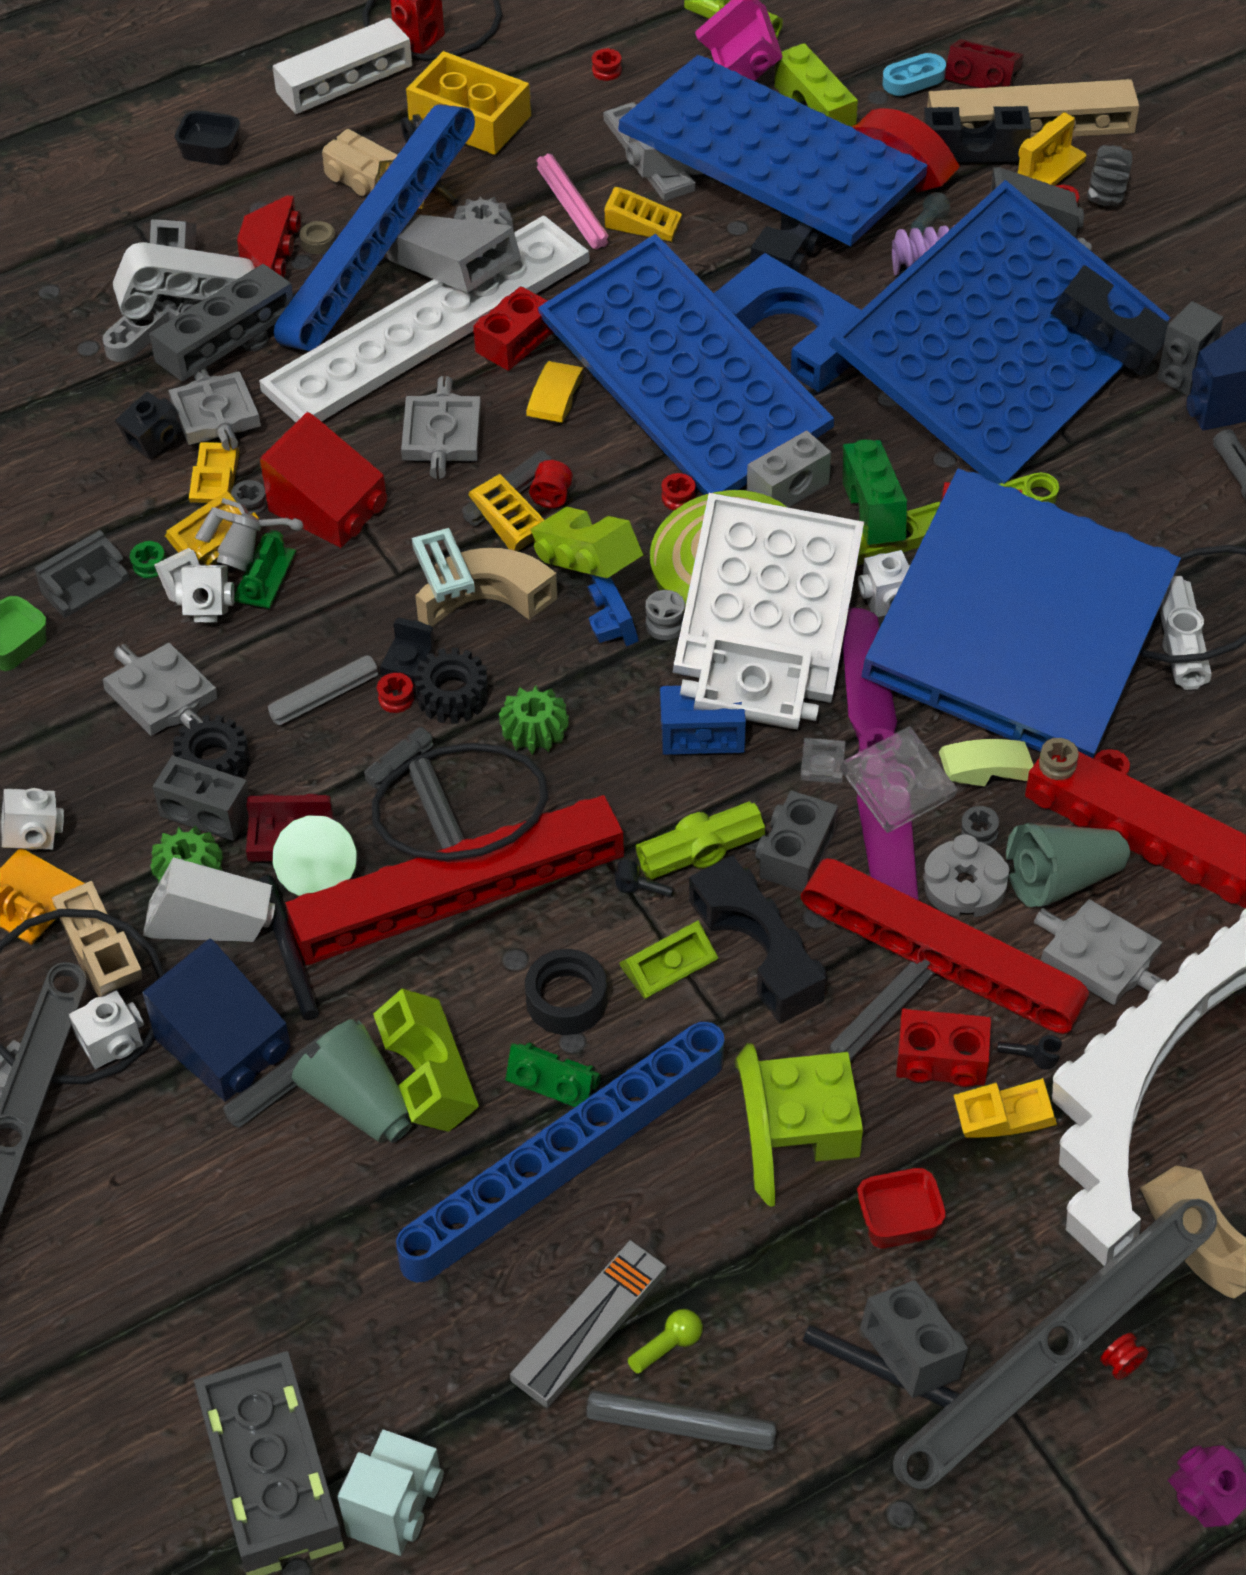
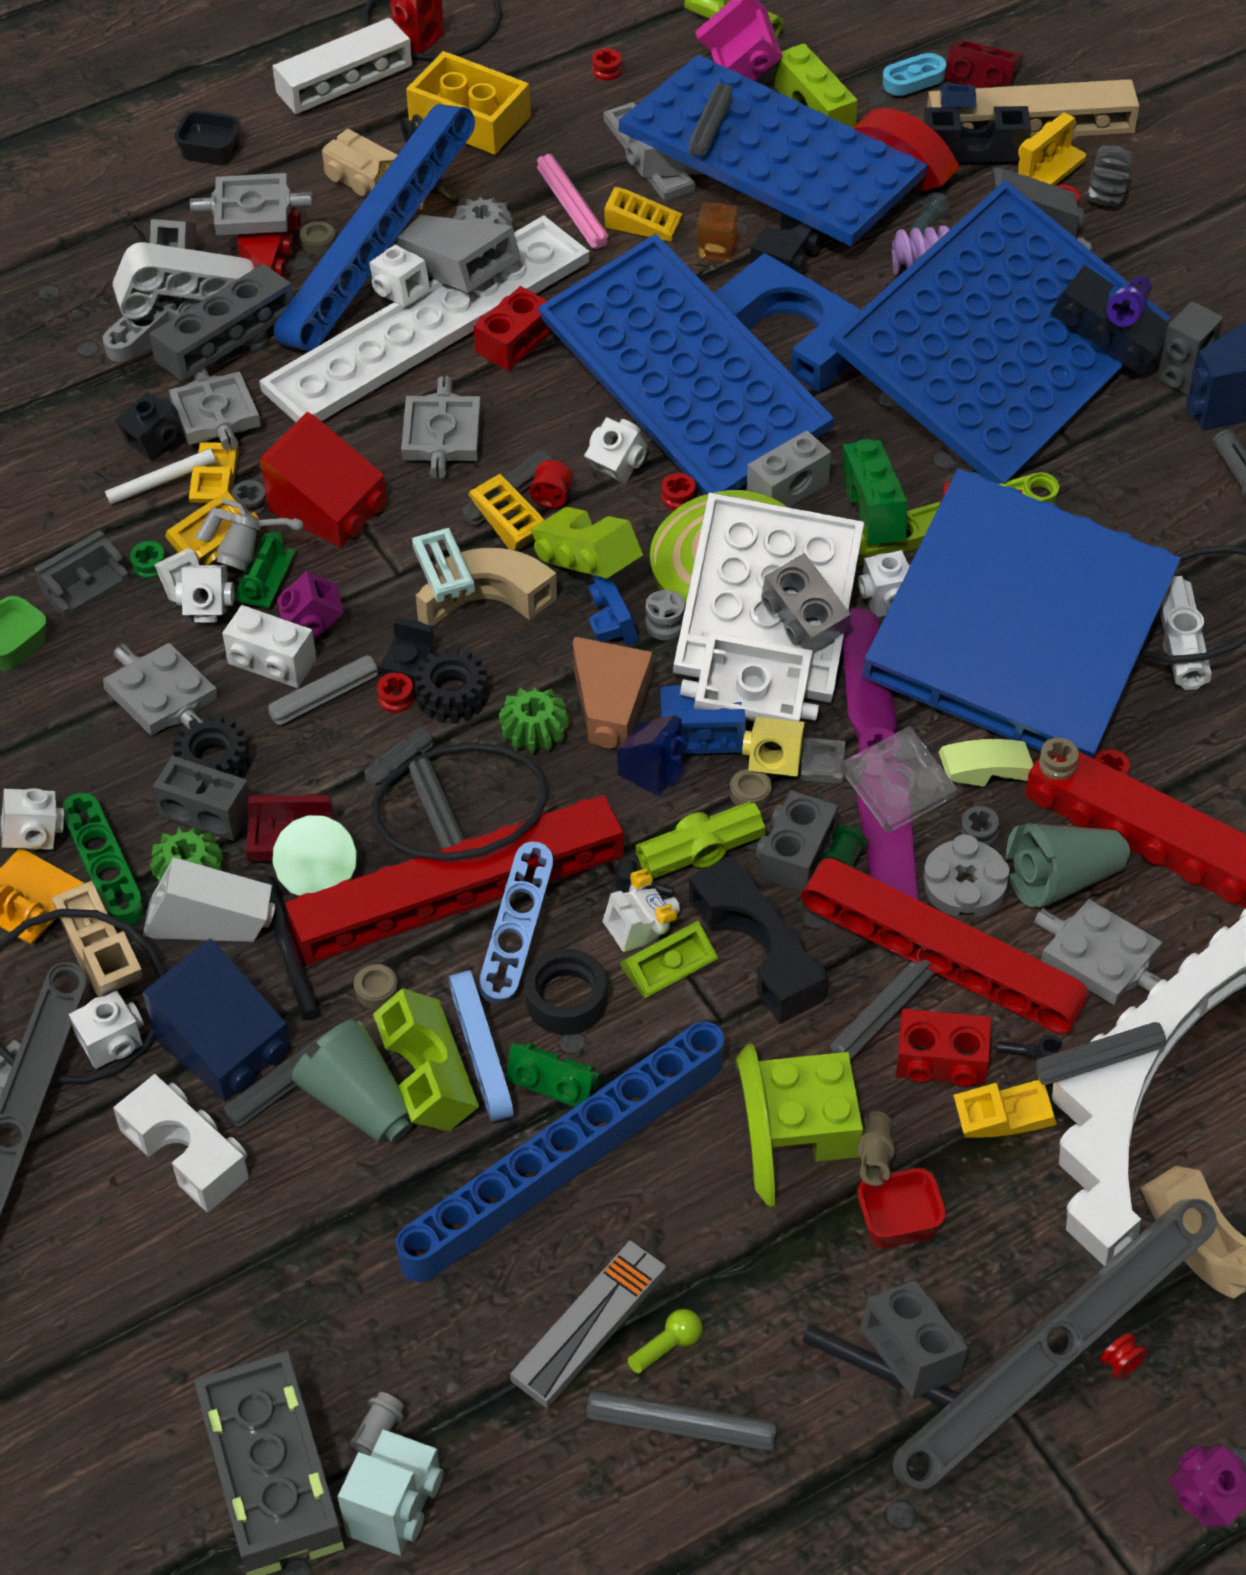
yellow slope [526,361,584,422] -> none
none -> green beam [62,793,144,926]
none -> white bar [105,448,216,505]
none -> white arch [113,1074,249,1213]
none -> light grey plate [190,173,313,235]
none -> white brick [222,605,317,688]
none -> magenta brick [277,571,344,640]
none -> light grey pin [349,1392,404,1456]
none -> dark tan tile [354,964,398,1009]
none -> white brick [369,245,430,307]
none -> light blue beam [448,970,513,1122]
none -> light blue beam [478,842,553,1004]
none -> nougat slope [573,637,653,751]
none -> white brick [584,417,648,484]
none -> white piece [602,869,680,952]
none -> clear blue slope [617,715,684,797]
none -> dark grey axle [688,83,733,157]
none -> clear orange brick [696,202,738,262]
none -> dark tan tile [730,769,771,809]
none -> light yellow brick [742,717,805,777]
none -> dark grey brick [761,553,851,652]
none -> dark green bush [818,825,869,869]
none -> dark tan pin [858,1111,895,1186]
none -> dark blue tile [940,84,976,108]
none -> dark grey axle [1035,1022,1166,1085]
none -> dark purple pin [1106,276,1152,327]

